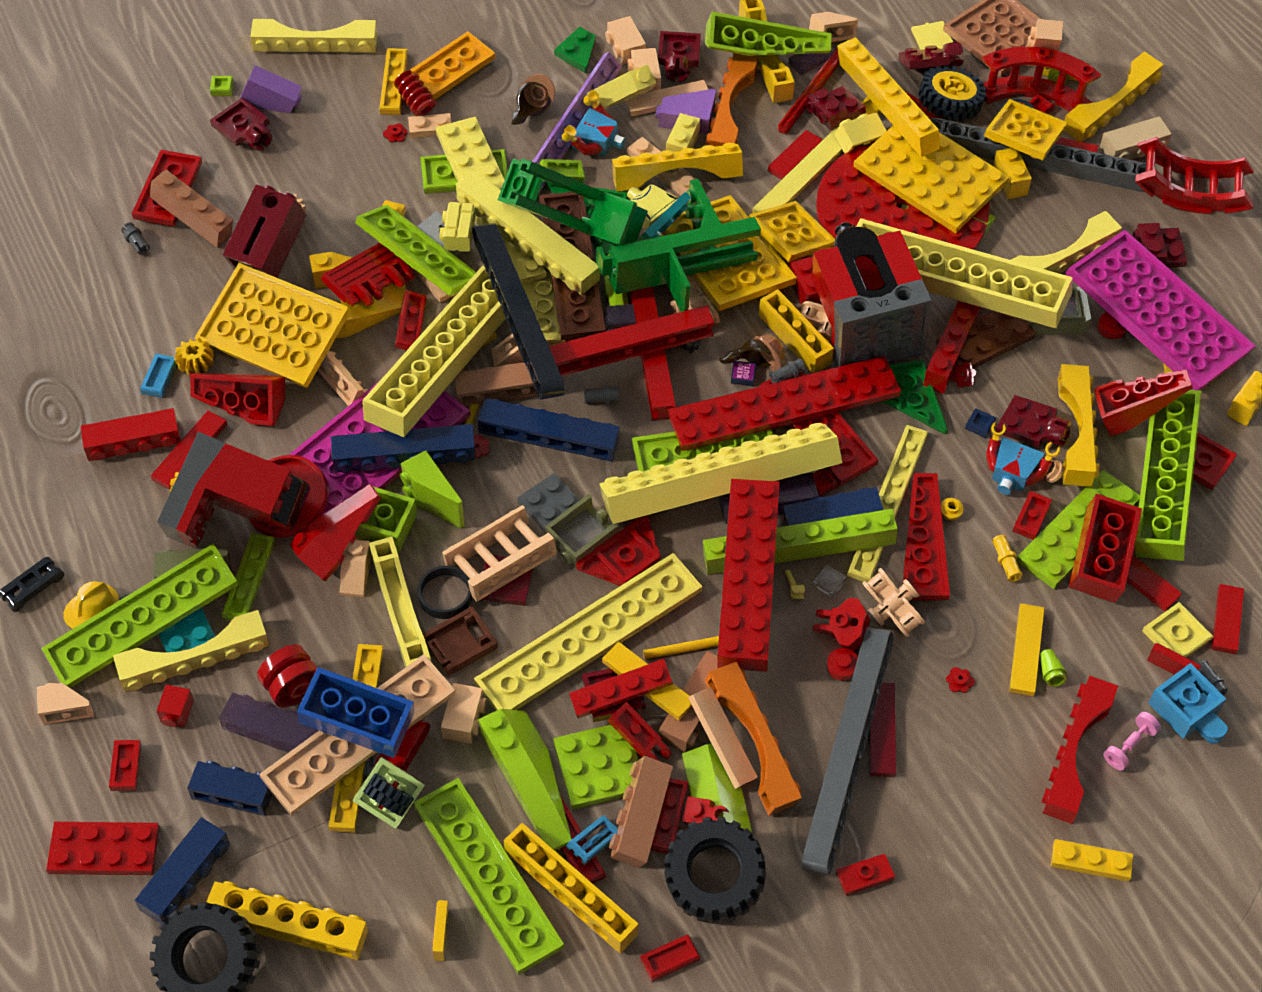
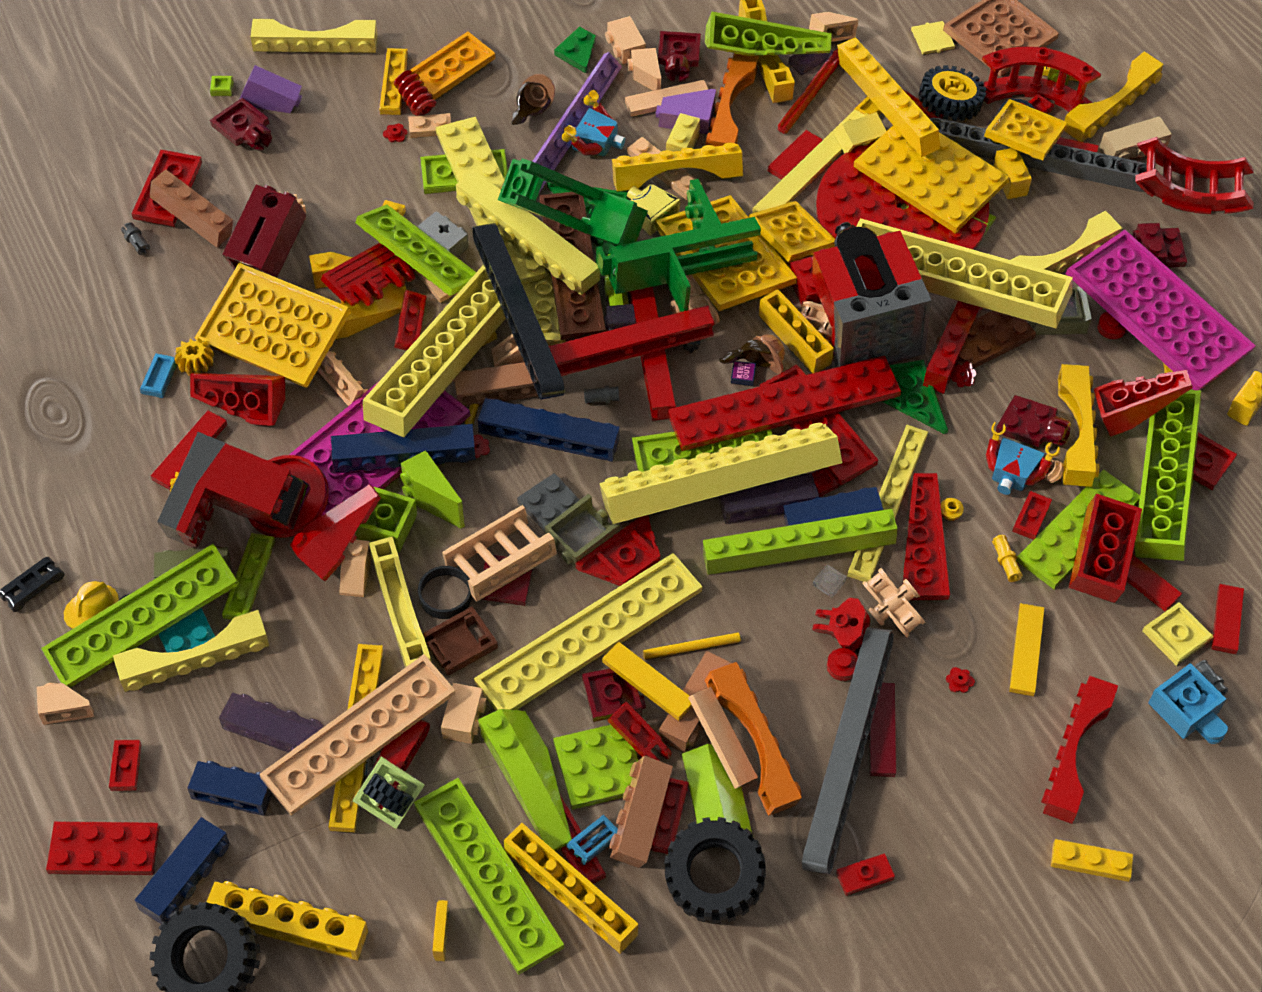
red brick [81,408,181,461] -> none
red brick [156,685,194,727] -> none
red wheel [257,644,318,708] -> none
blue brick [297,667,414,758] -> none
light yellow brick [439,202,476,252] -> none
lime plate [540,159,585,183] -> none
red plate [569,659,673,719] -> none
light yellow slope [587,64,656,109] -> none
teal plate [635,191,691,242] -> none
red tile [640,934,700,982] -> none
red plate [682,796,729,824] -> none
red brick [717,479,780,672] -> none
dark grey pin [769,358,806,383] -> none
light yellow hand [785,570,805,599] -> none
dark red plate [806,86,866,130] -> none
dark red plate [899,42,964,70] -> none
dark blue tile [965,408,996,438] -> none
light nougat brick [1025,19,1063,68] -> none
lime cone [1040,649,1067,687] -> none
bright pink wheel [1103,712,1161,771] -> none
red tile [1147,643,1201,675] -> none

